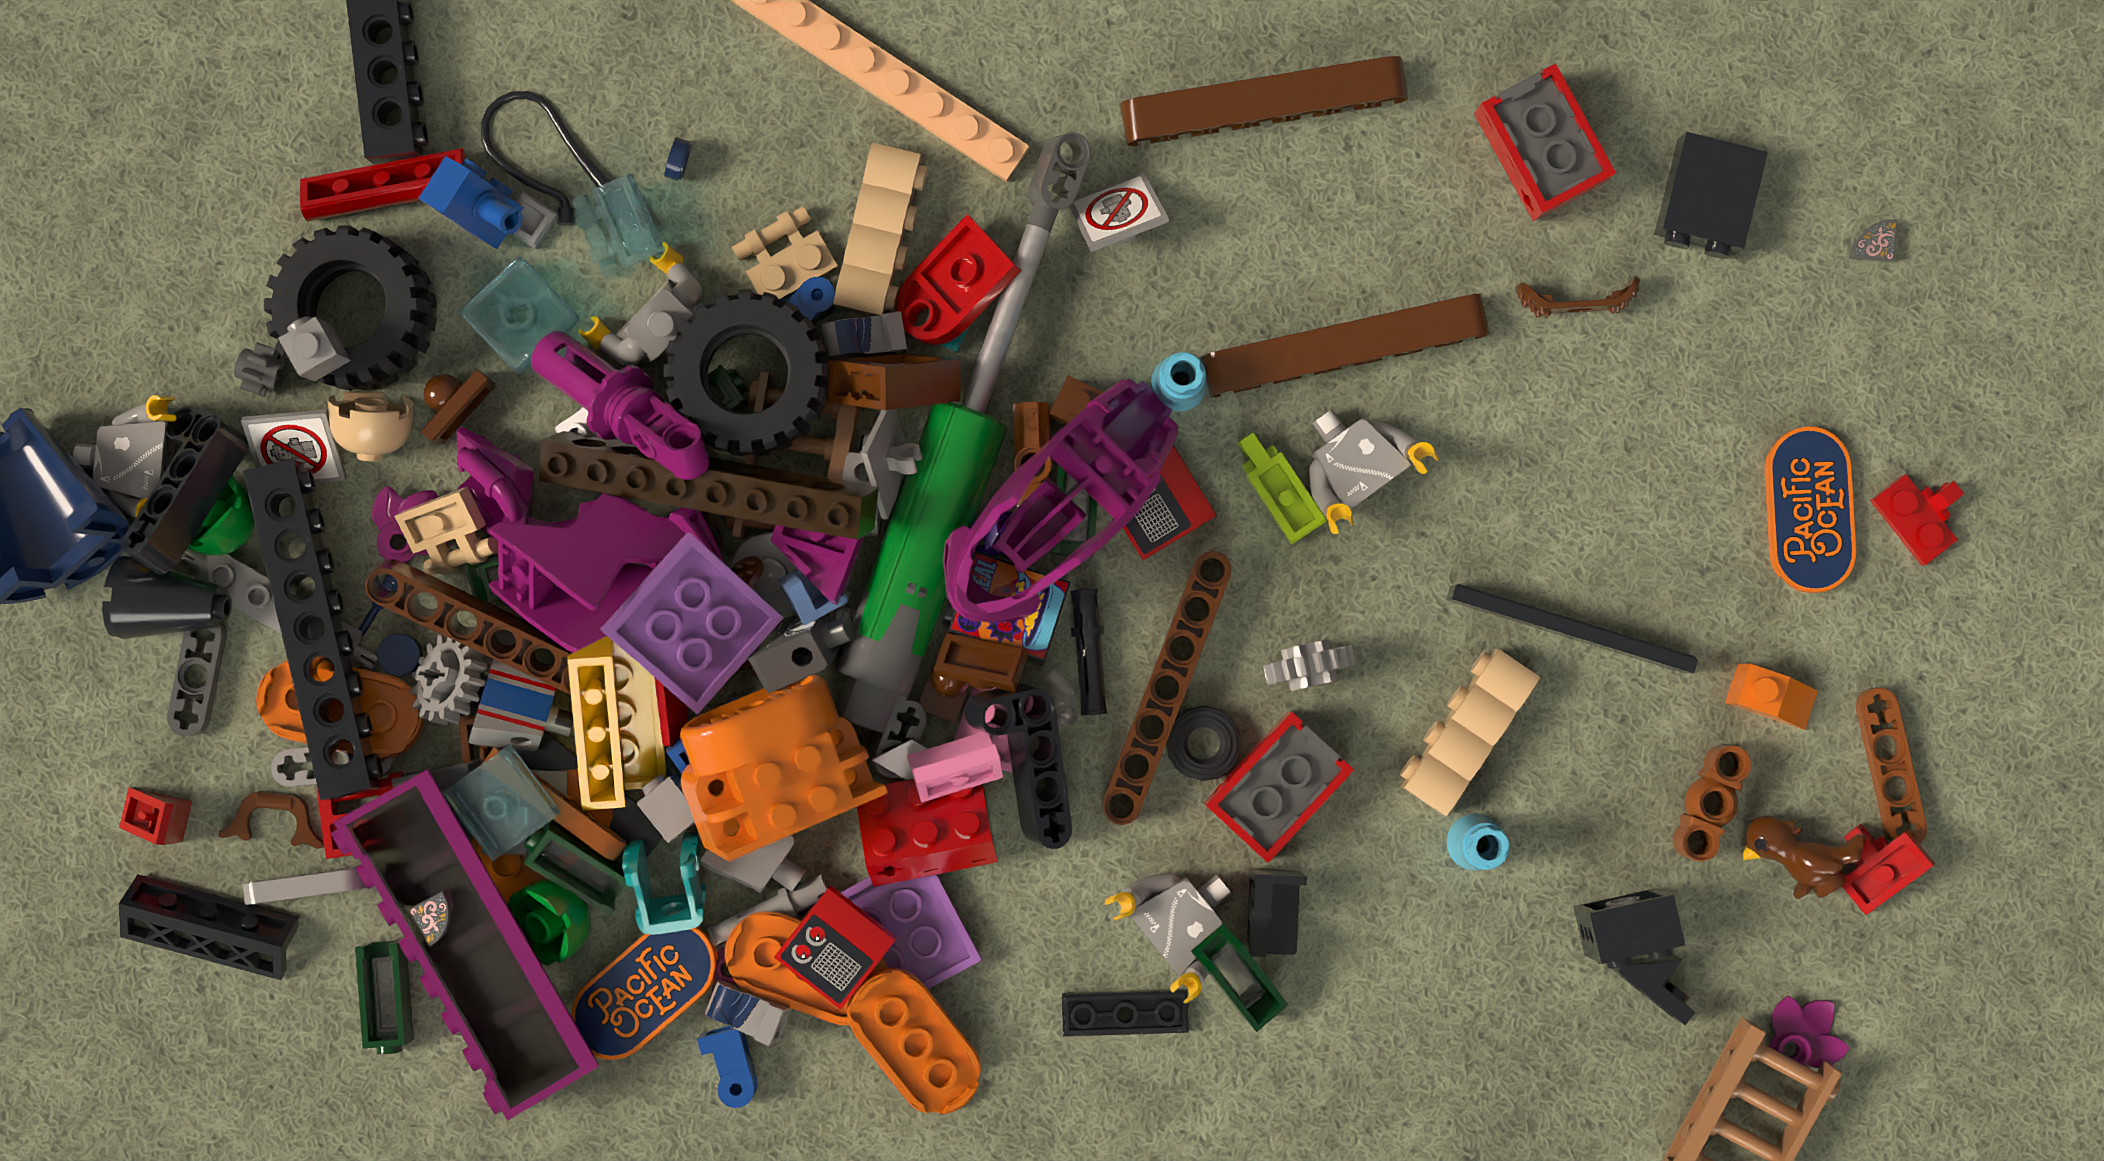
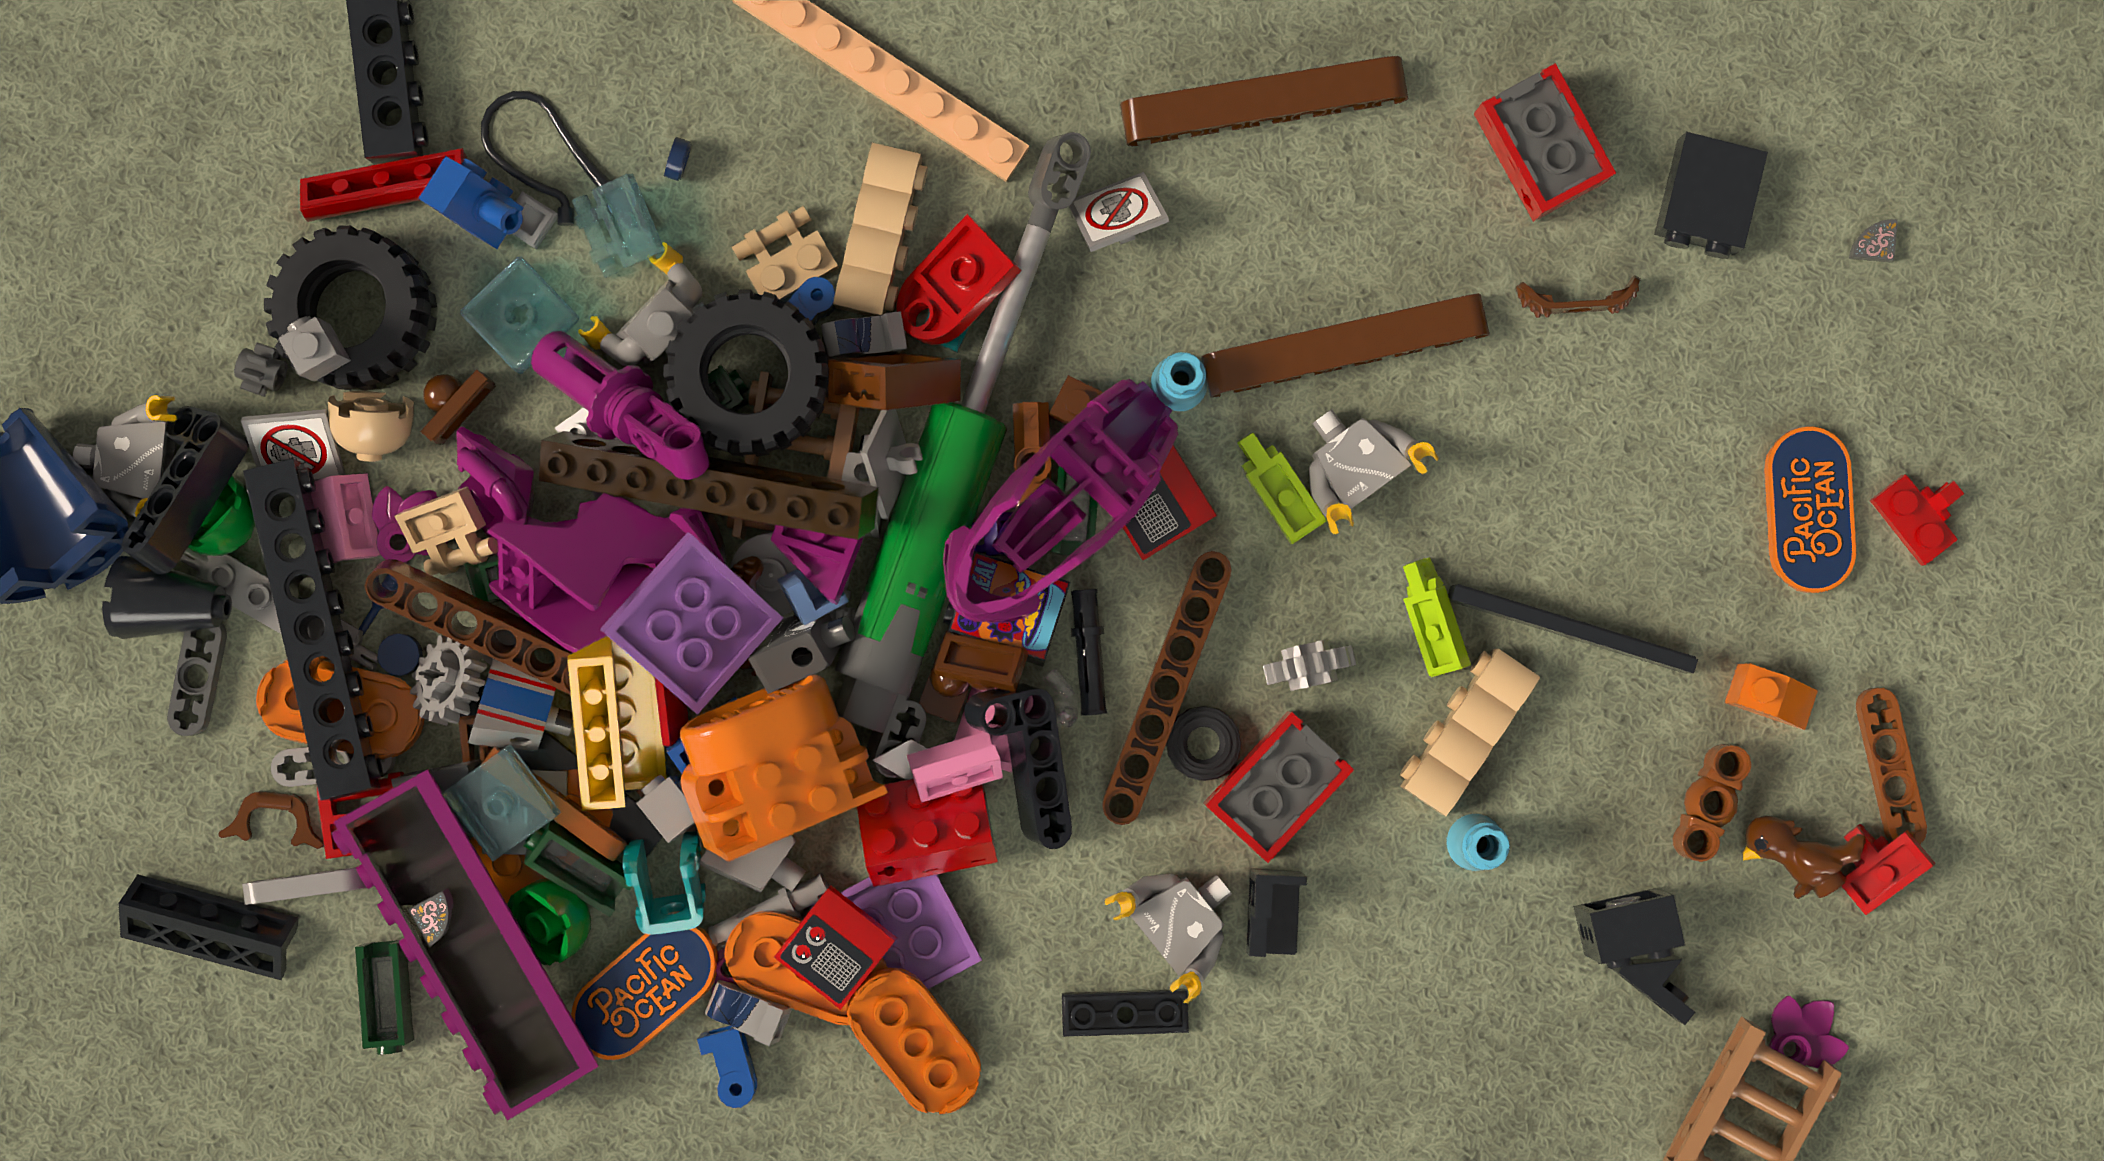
red slope [119,787,192,845] -> none
dark green window [1191,924,1288,1032] -> none
none -> bright pink panel [311,473,380,563]
none -> lime hinge [1403,557,1471,677]

